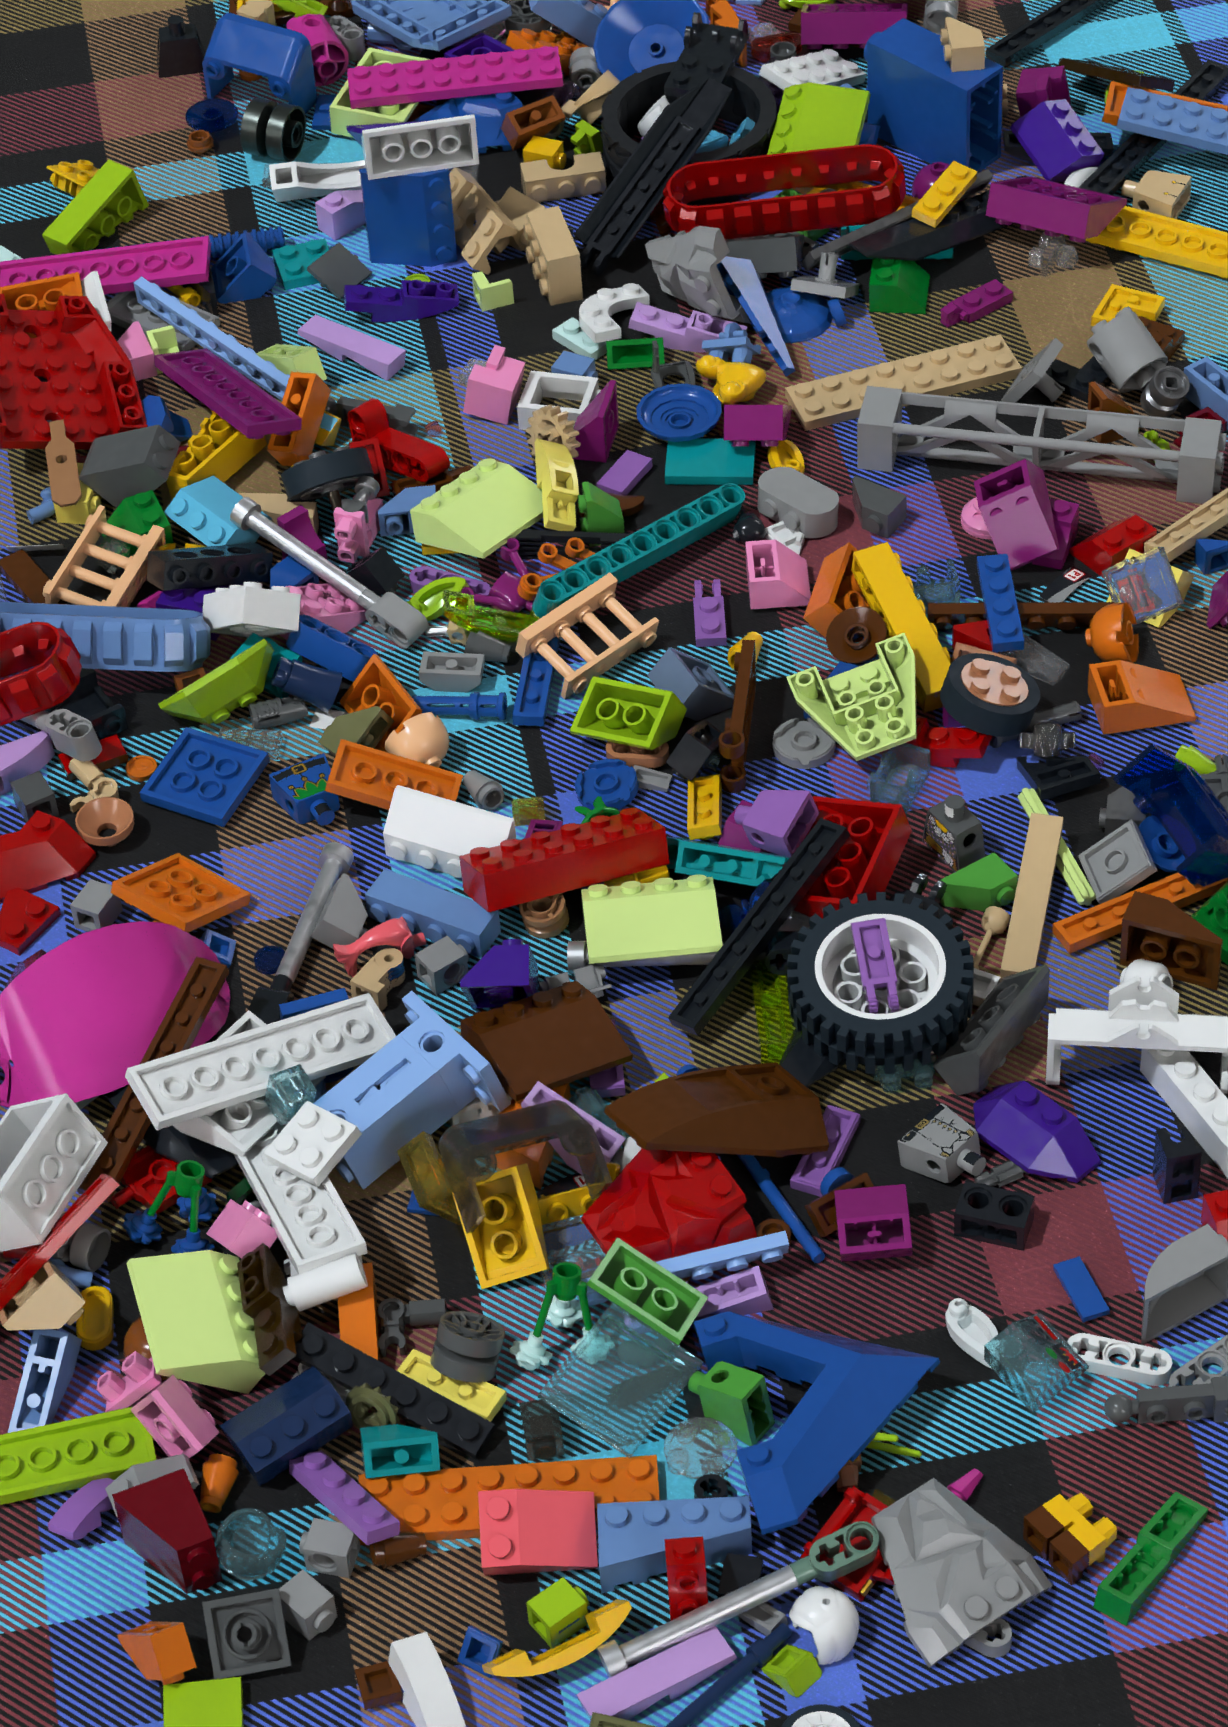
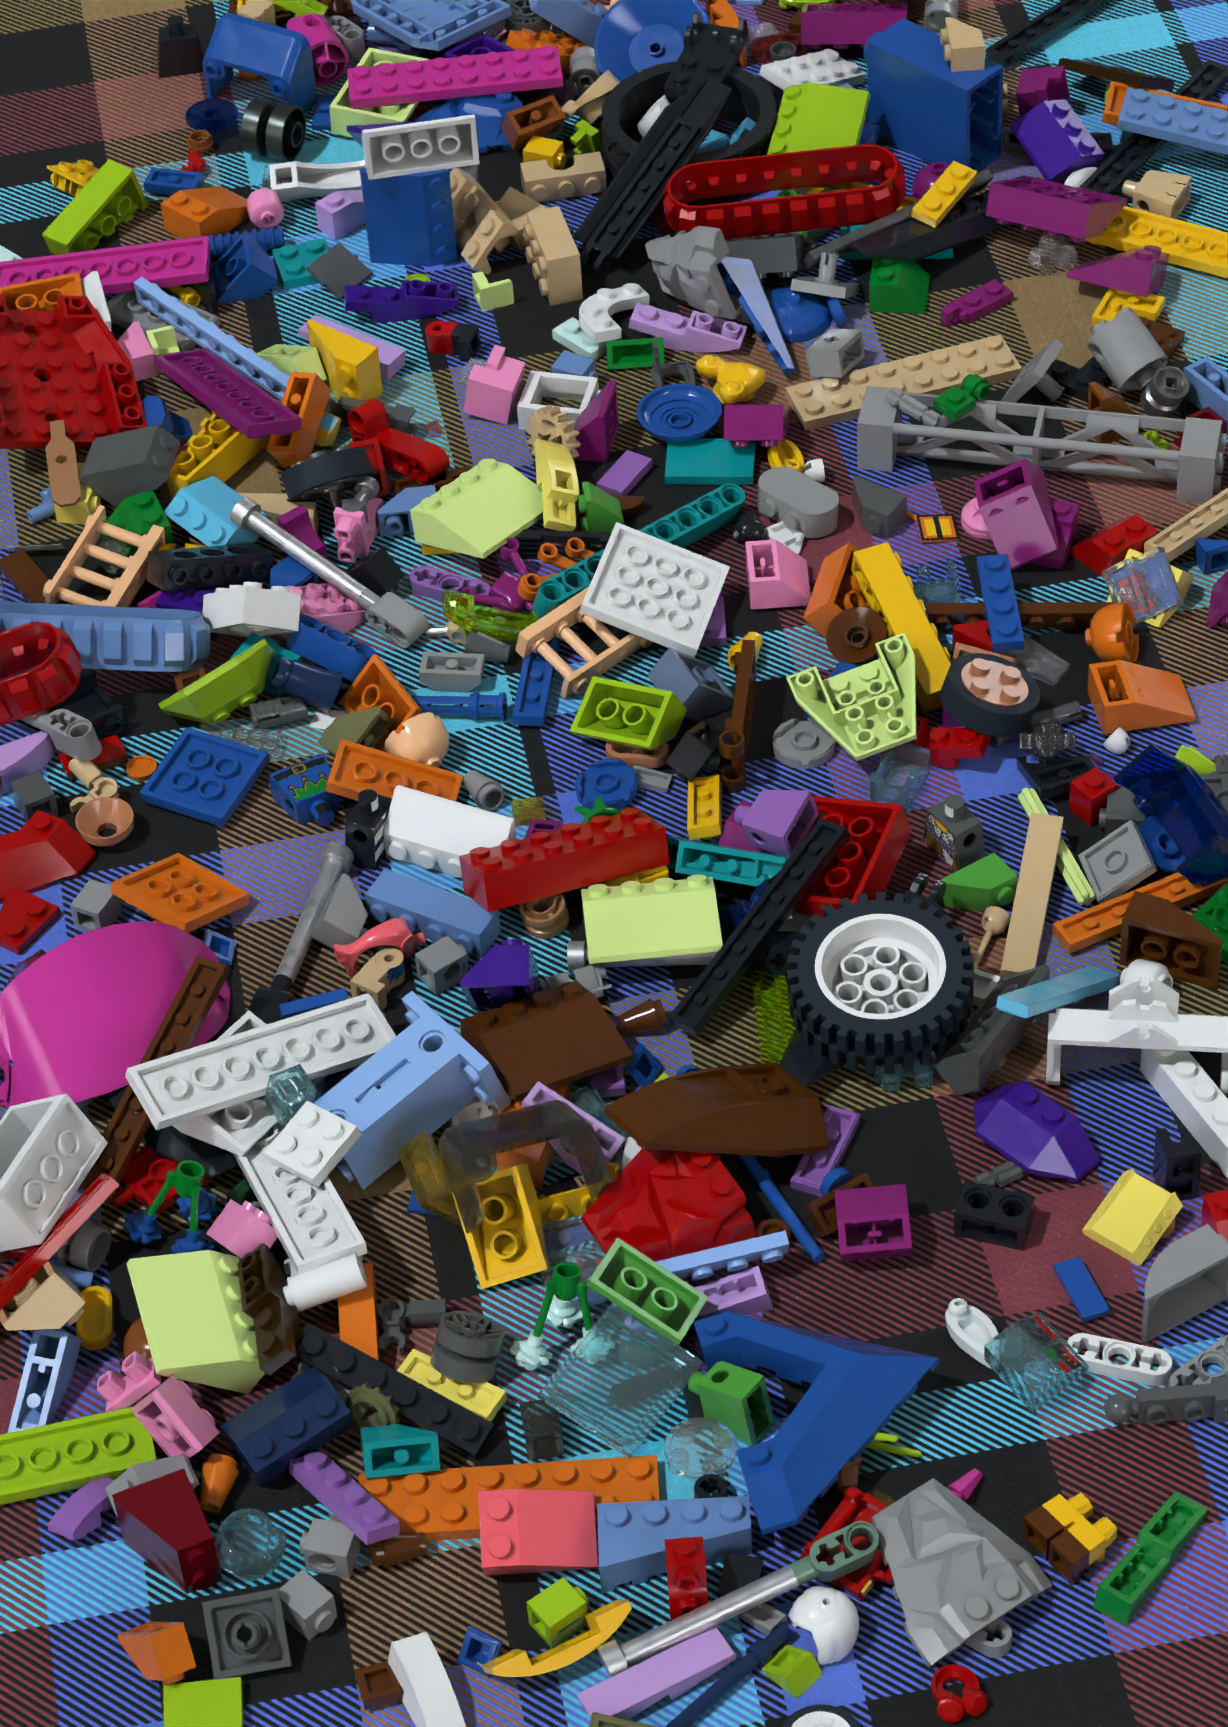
clear blue piece [254,946,285,974] -> none
lime arm [407,577,470,621] -> none
medium blue hips [702,322,761,364] -> none
medium lavender hinge [851,918,899,1014] -> none
light grey torso [897,1103,986,1183] -> none
sticker [1040,566,1092,602] -> none
none -> blue plate [143,167,204,195]
none -> orange slope [160,186,249,239]
none -> red arm [181,150,206,173]
none -> bright pink head [246,188,284,229]
none -> yellow slope [307,319,383,401]
none -> black torso [345,789,392,871]
none -> leg [425,321,481,363]
none -> white plate [579,522,730,658]
none -> reddish brown cone [616,999,668,1036]
none -> blue slope [623,1043,662,1088]
none -> white hinge [803,458,825,482]
none -> light grey brick [806,329,865,378]
none -> light grey axle [886,387,941,427]
none -> piece [907,510,960,543]
none -> red piece [931,1664,987,1723]
none -> green plate [934,374,990,422]
none -> medium azure tile [996,966,1120,1019]
none -> magenta slope [1066,245,1169,297]
none -> red slope [1069,768,1127,827]
none -> light yellow slope [1082,1168,1183,1266]
none -> white hinge [1102,726,1131,755]

